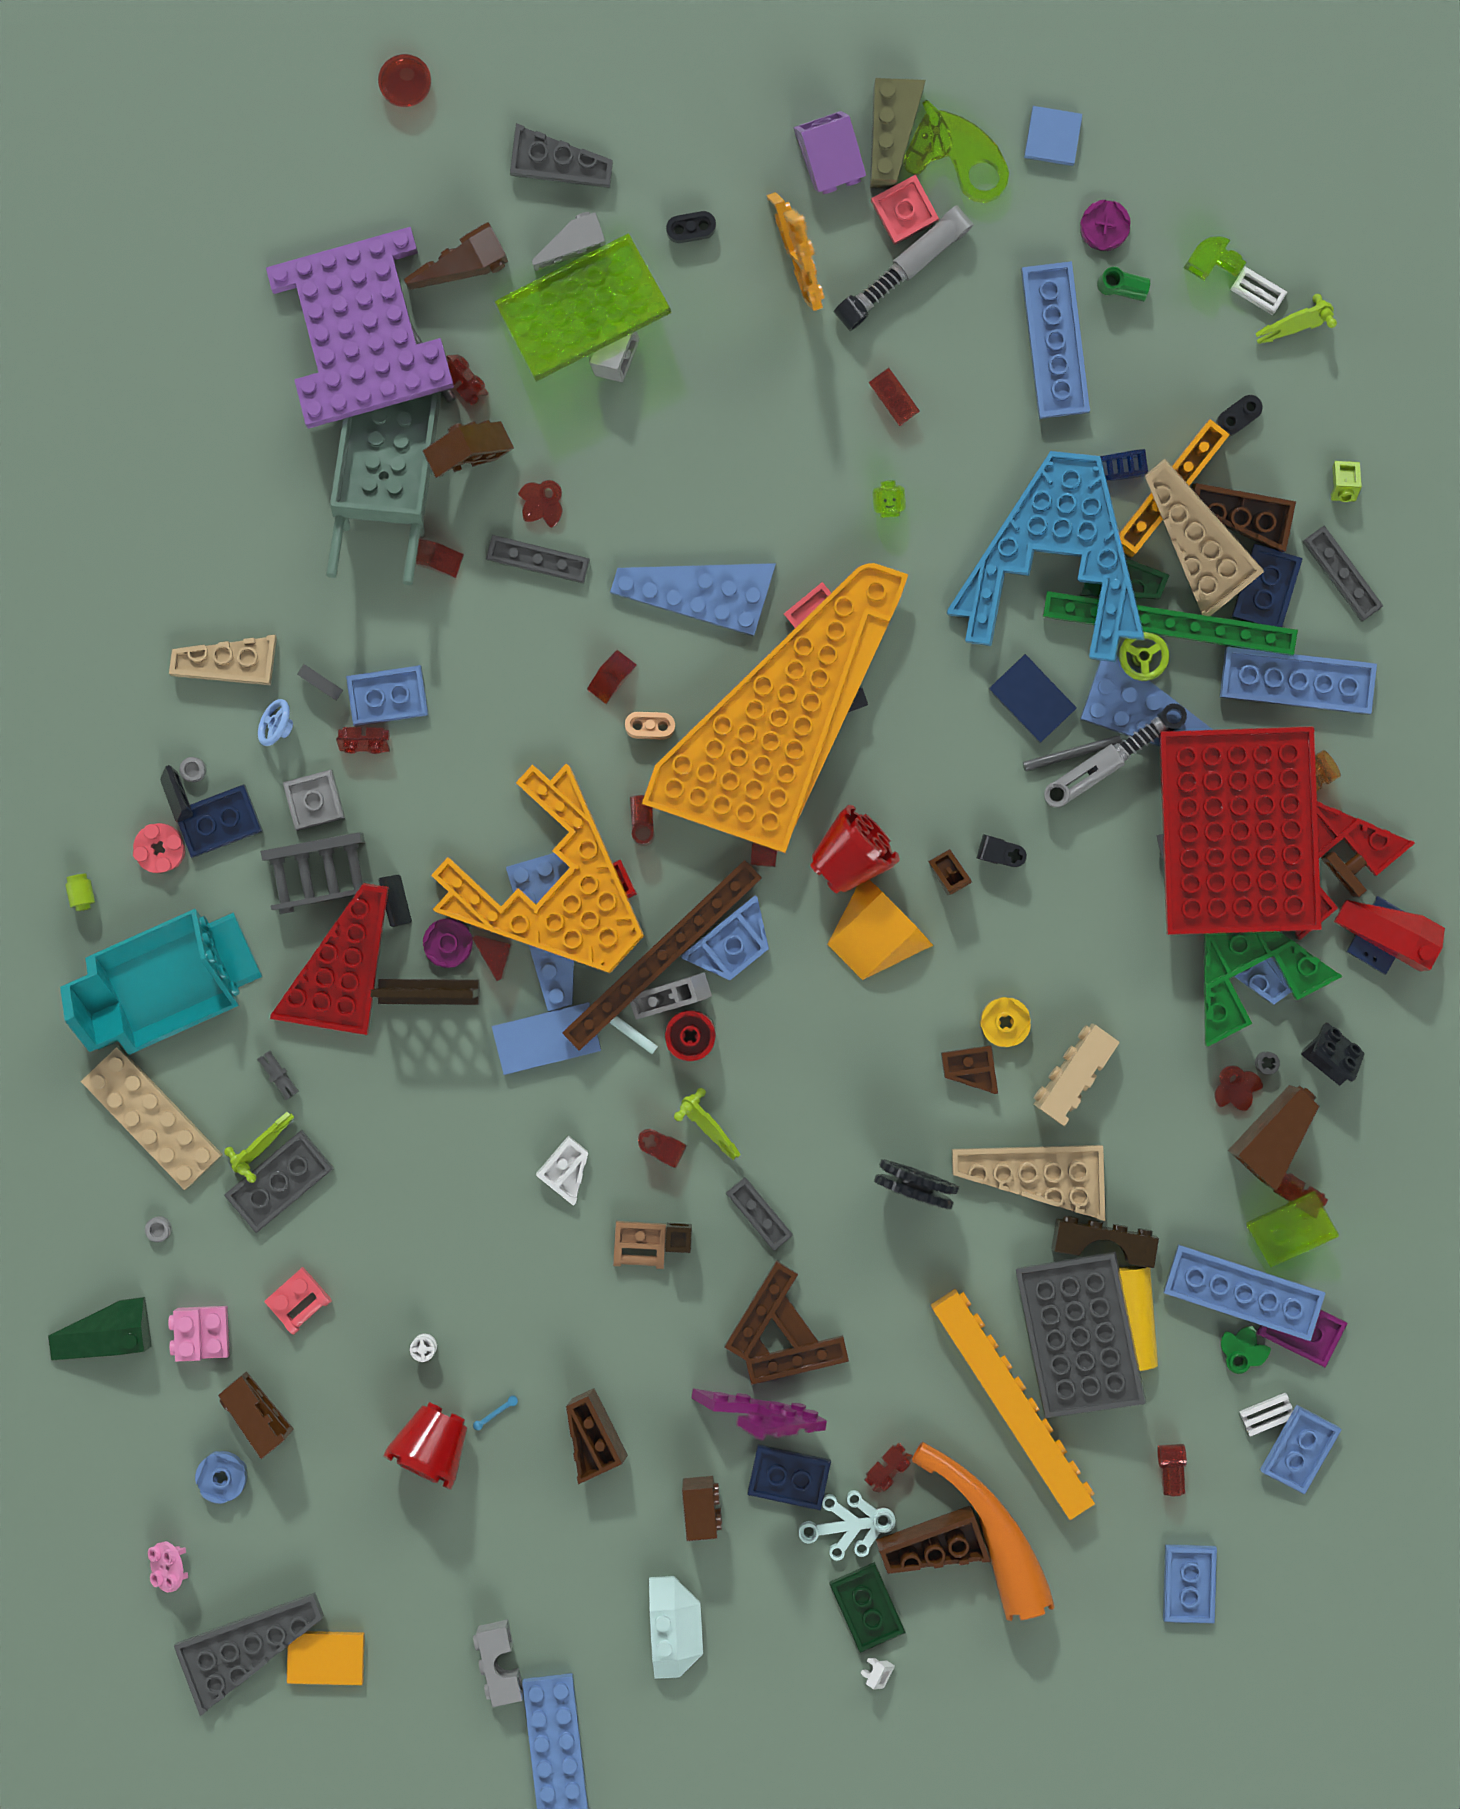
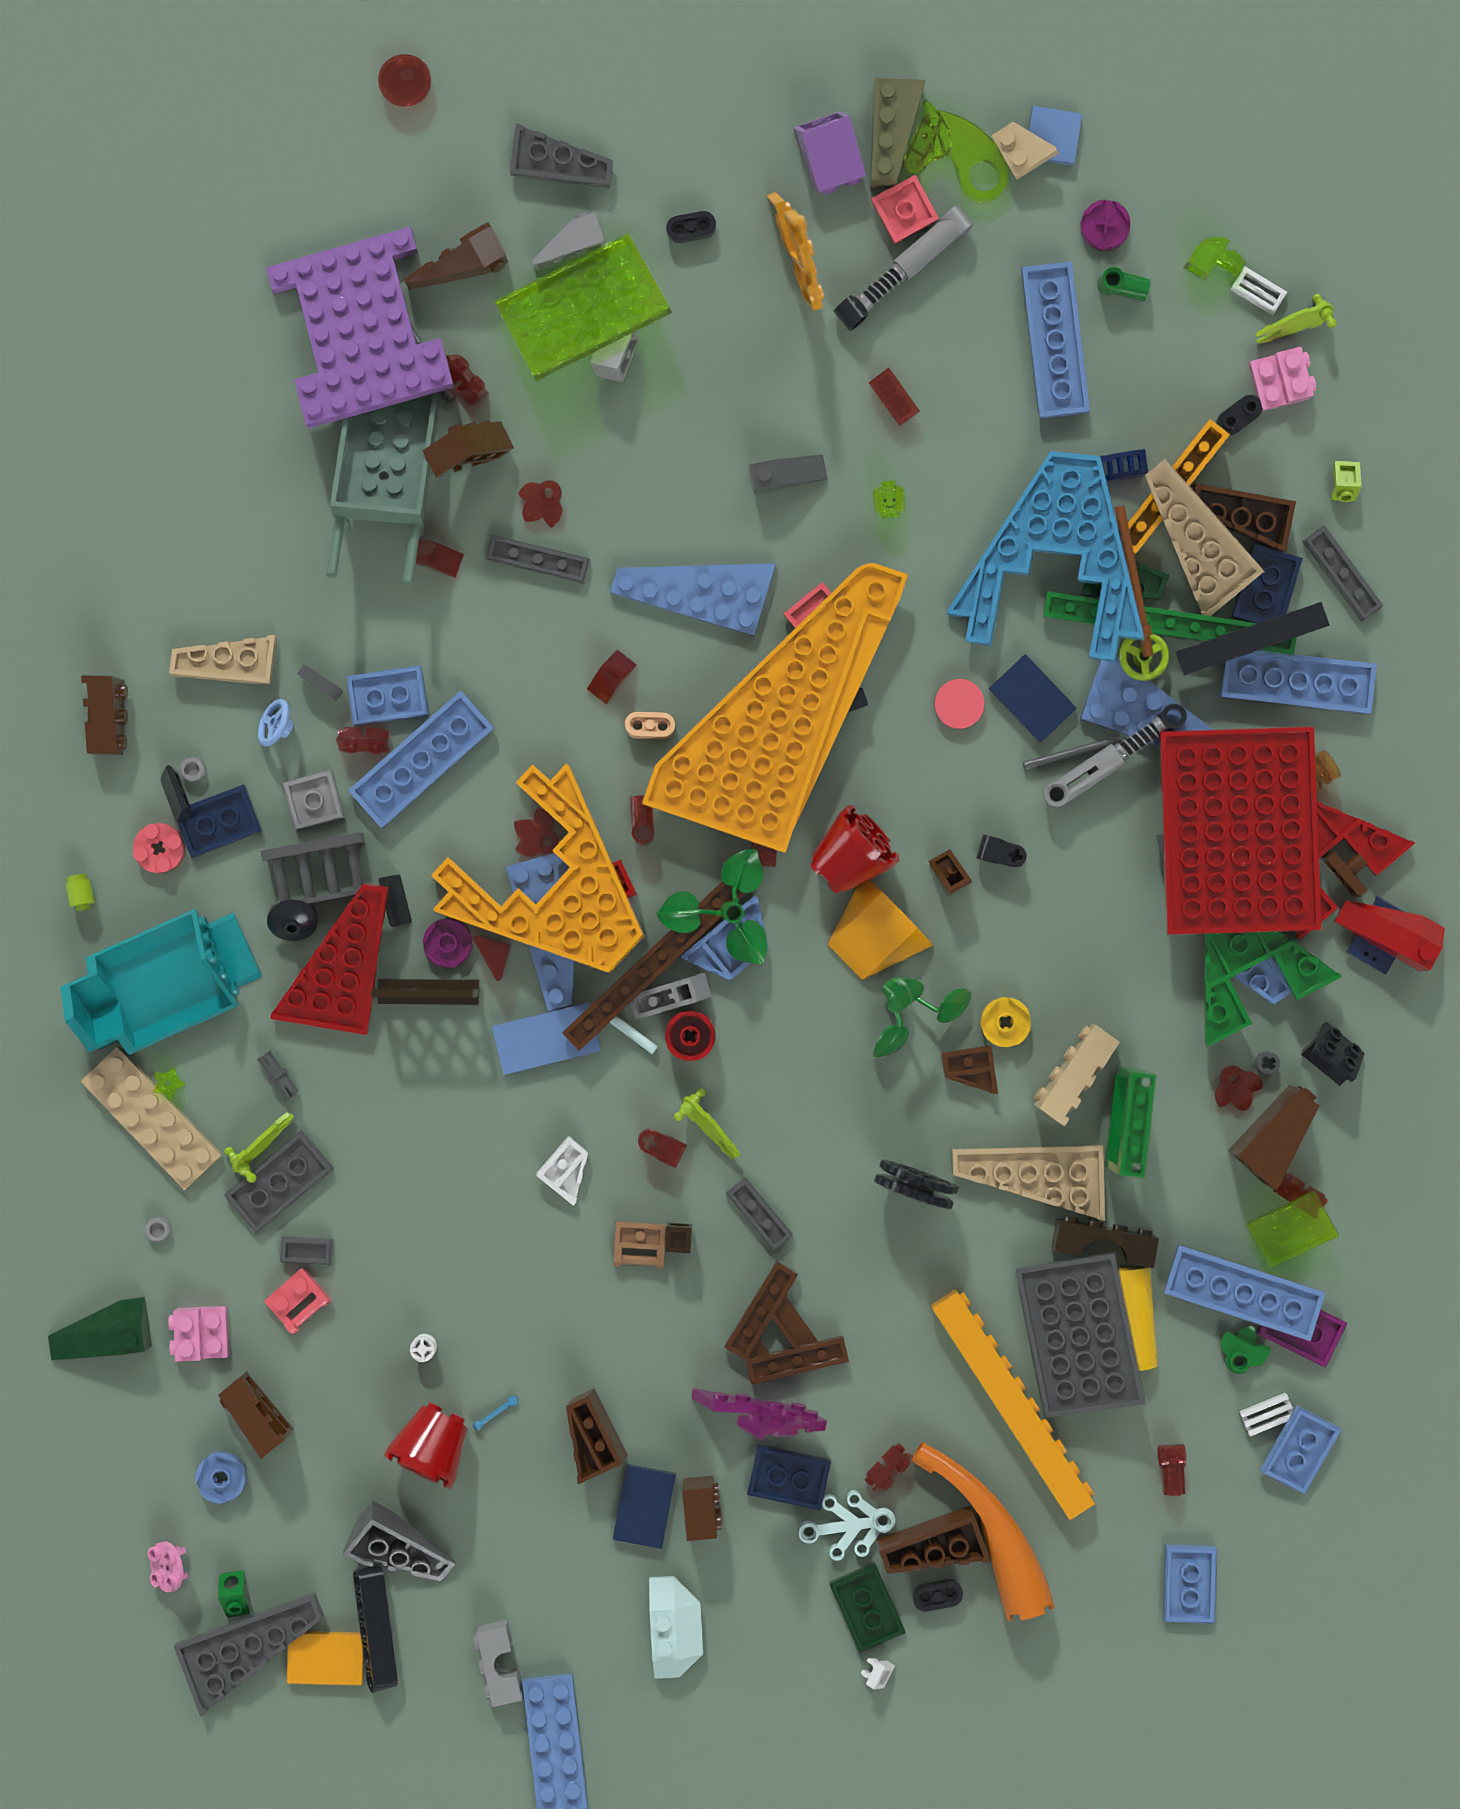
none -> reddish brown wedge [81,675,128,755]
none -> clear neon green plate [153,1067,185,1099]
none -> green bracket [218,1570,251,1618]
none -> black dish [267,900,318,941]
none -> dark grey tile [280,1236,333,1265]
none -> dark grey wedge [343,1500,455,1581]
none -> medium blue plate [348,690,495,828]
none -> black beam [353,1565,398,1693]
none -> clear red plate [514,808,559,857]
none -> dark blue tile [613,1464,676,1549]
none -> green plant [657,849,767,965]
none -> dark grey slope [749,454,828,494]
none -> green plant [873,977,972,1057]
none -> black plate [913,1579,963,1612]
none -> coral tile [934,679,985,729]
none -> tan wing [991,122,1059,180]
none -> green window [1104,1066,1157,1178]
none -> dark orange bar [1114,505,1154,657]
none -> black tile [1175,602,1330,676]
none -> bright pink plate [1248,347,1316,411]

